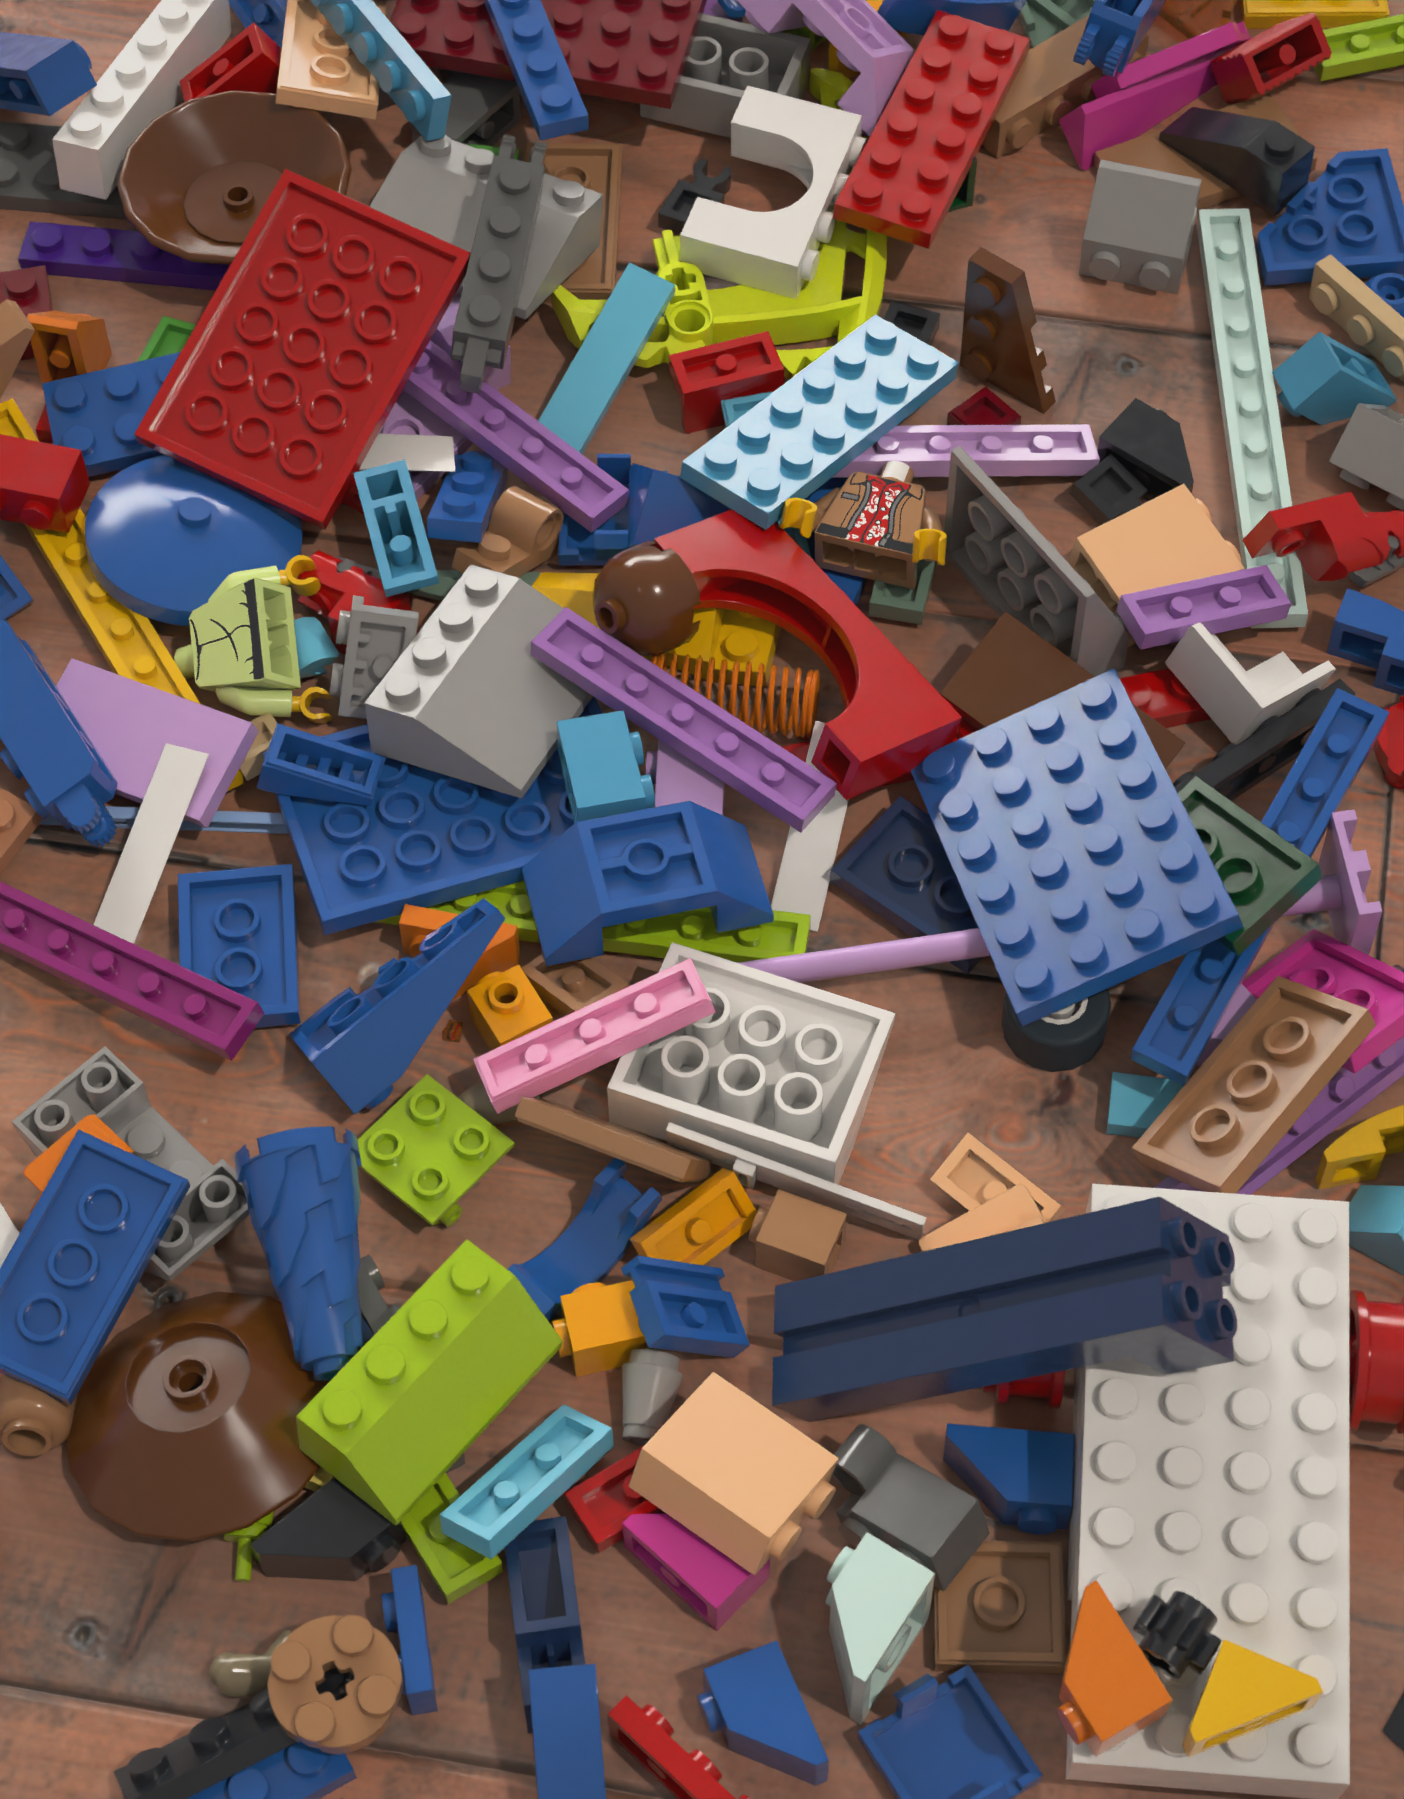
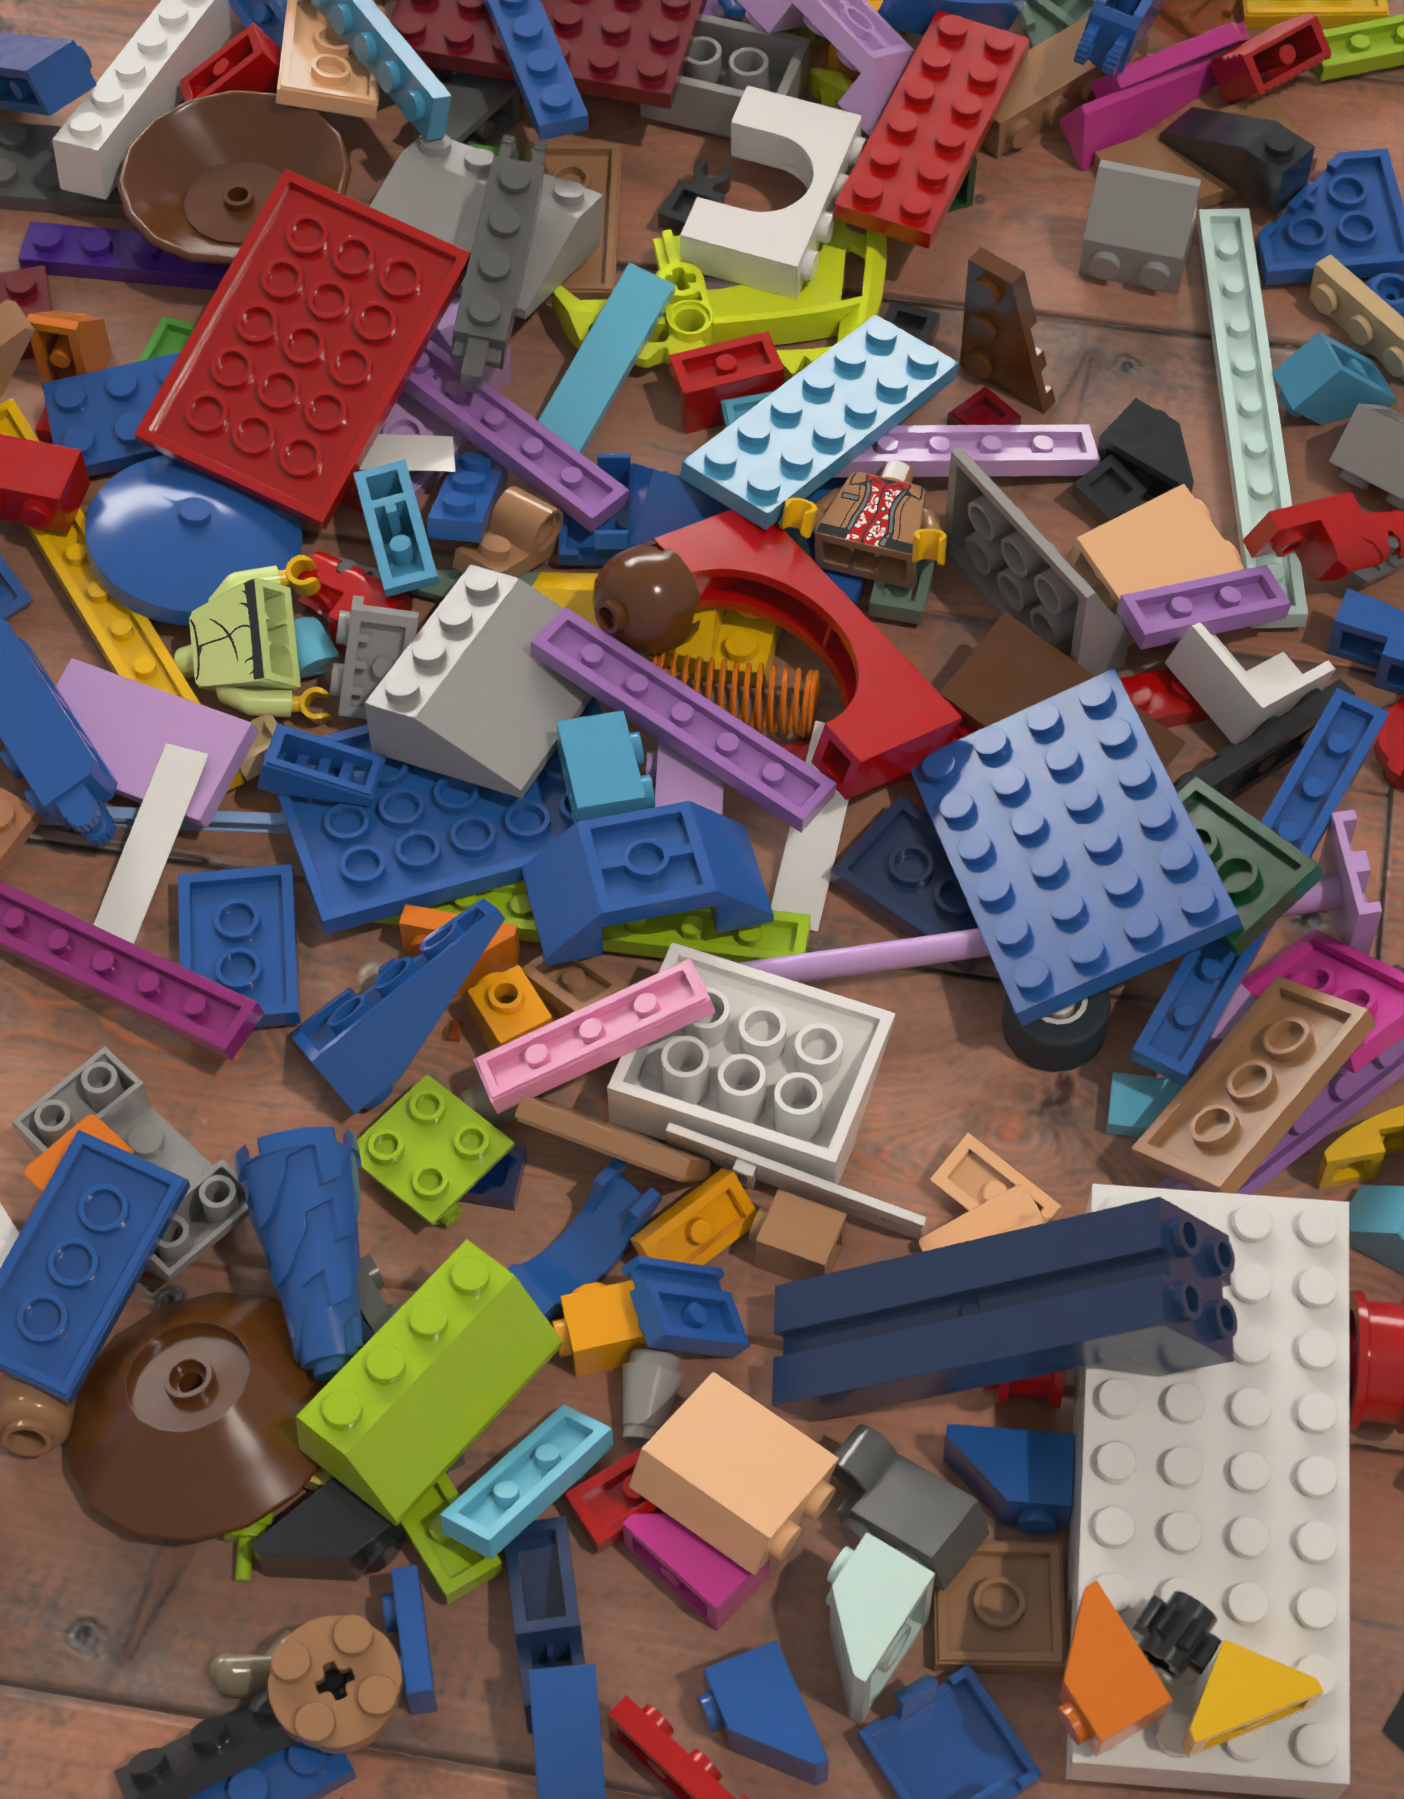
none -> clear blue tile [458,1146,527,1211]

